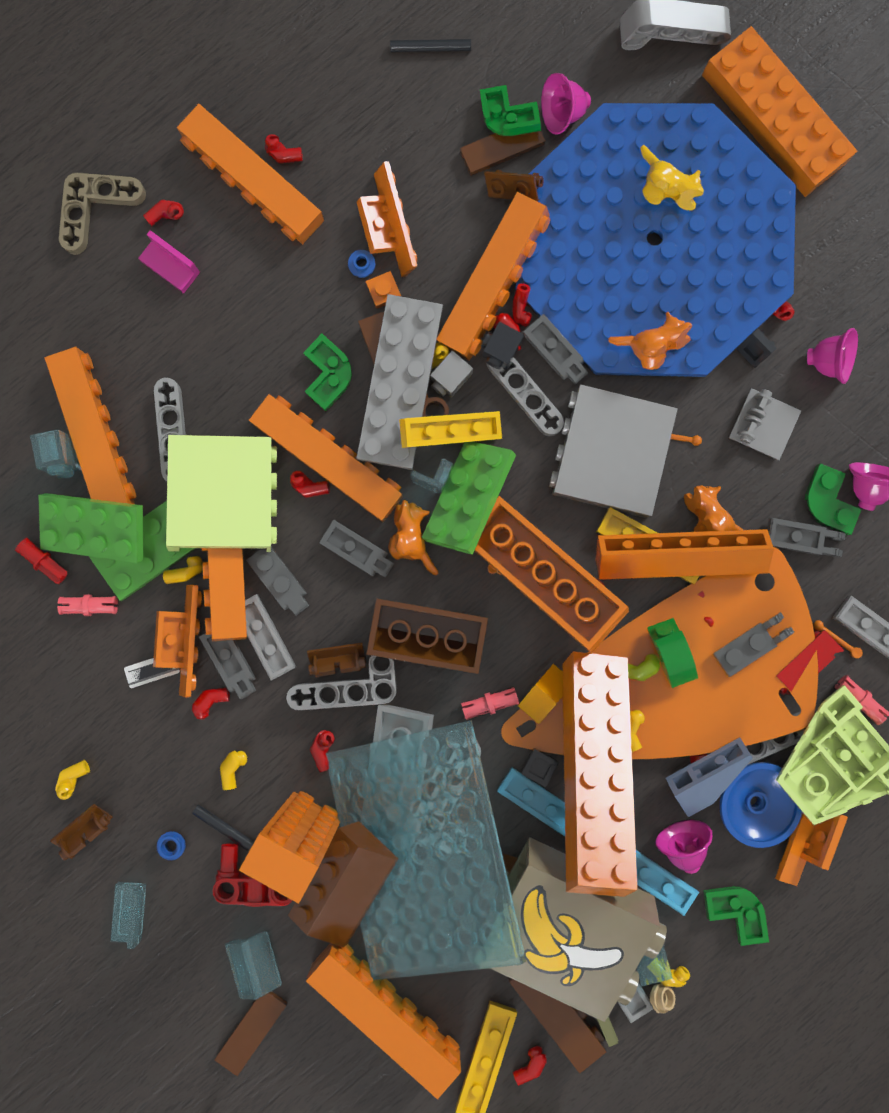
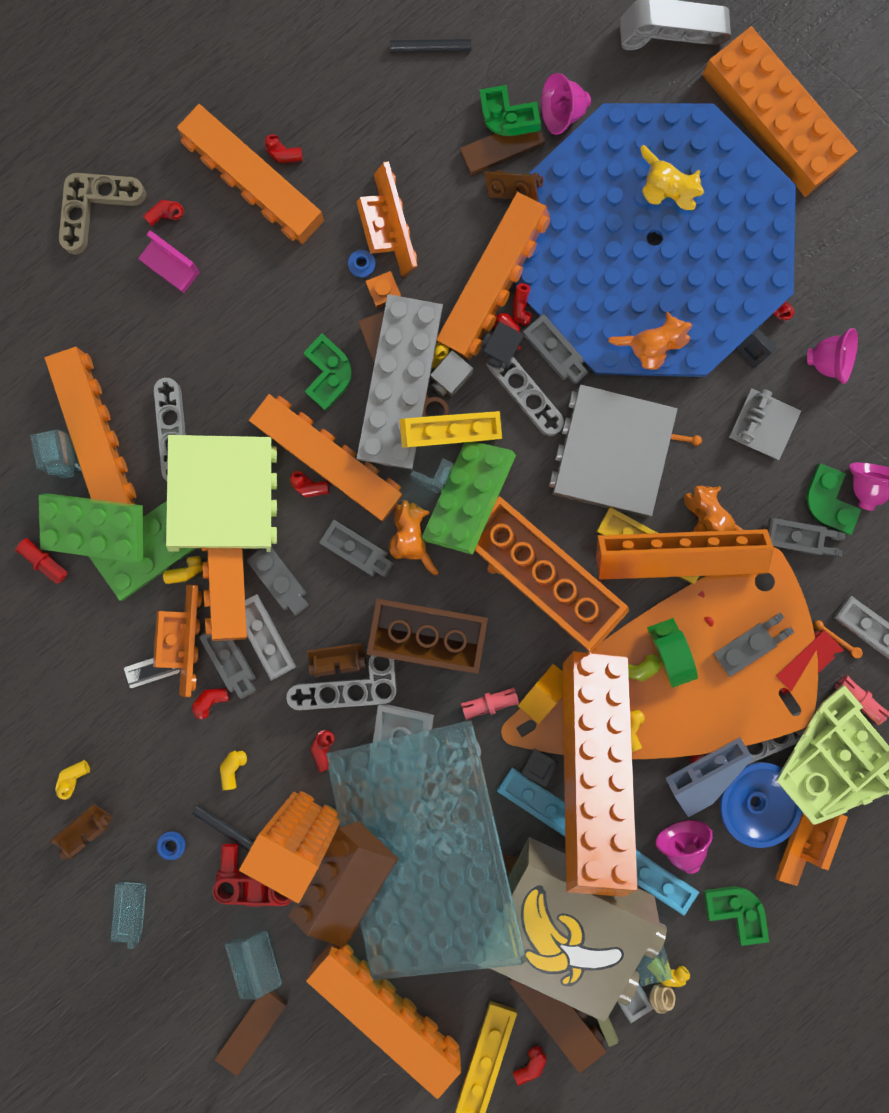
coral pin [57,594,118,616] -> none

